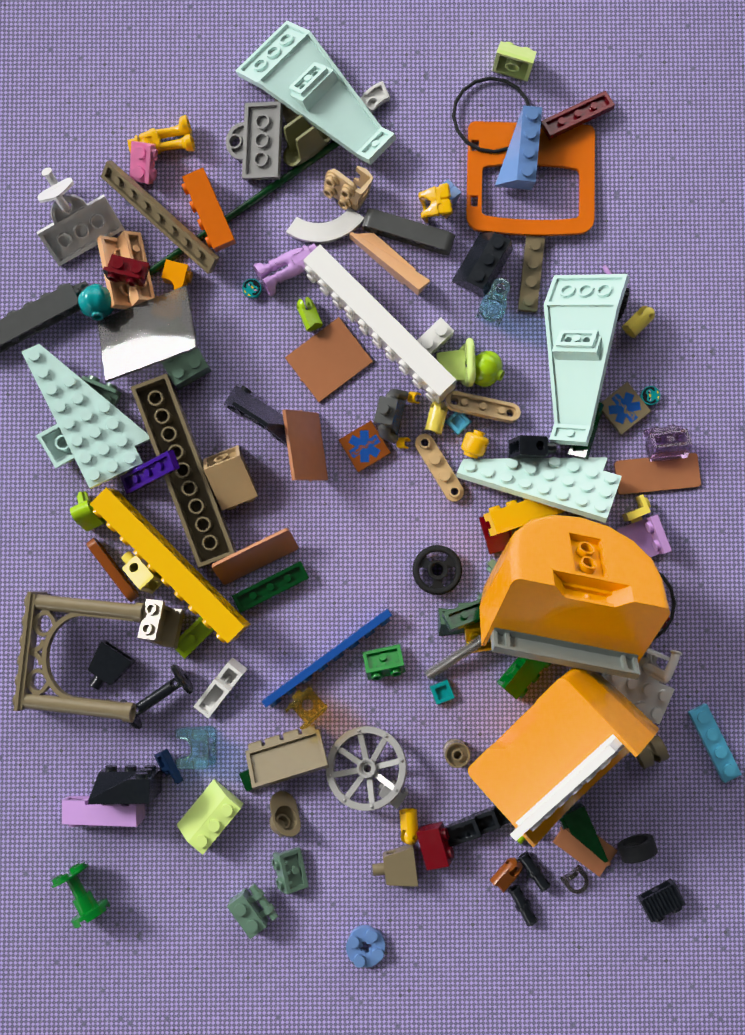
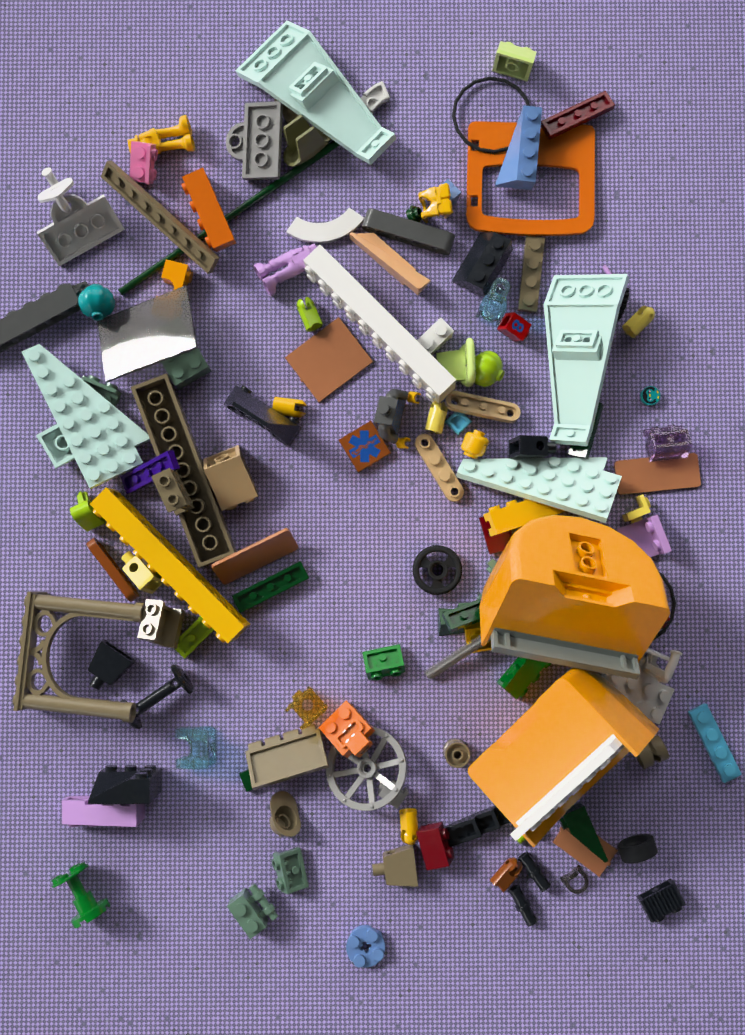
light nougat slope [97,230,155,310] -> none
dark red bracket [103,254,150,287] -> none
dark blue tile [154,749,184,784] -> none
yellowish green slope [177,779,244,855] -> none
white slope [193,657,247,719] -> none
teal tile [242,279,262,299] -> none
blue plate [261,609,392,707] -> none
nougat piece [282,409,328,482] -> none
tan piece [323,166,373,211] -> none
teal tile [430,679,455,705] -> none
dark tan tile [601,382,651,435] -> none
none -> dark tan panel [152,468,195,516]
none -> yellow piece [272,397,307,417]
none -> orange piece [319,700,375,758]
none -> dark green plate [406,205,422,223]
none -> red brick [497,312,532,341]

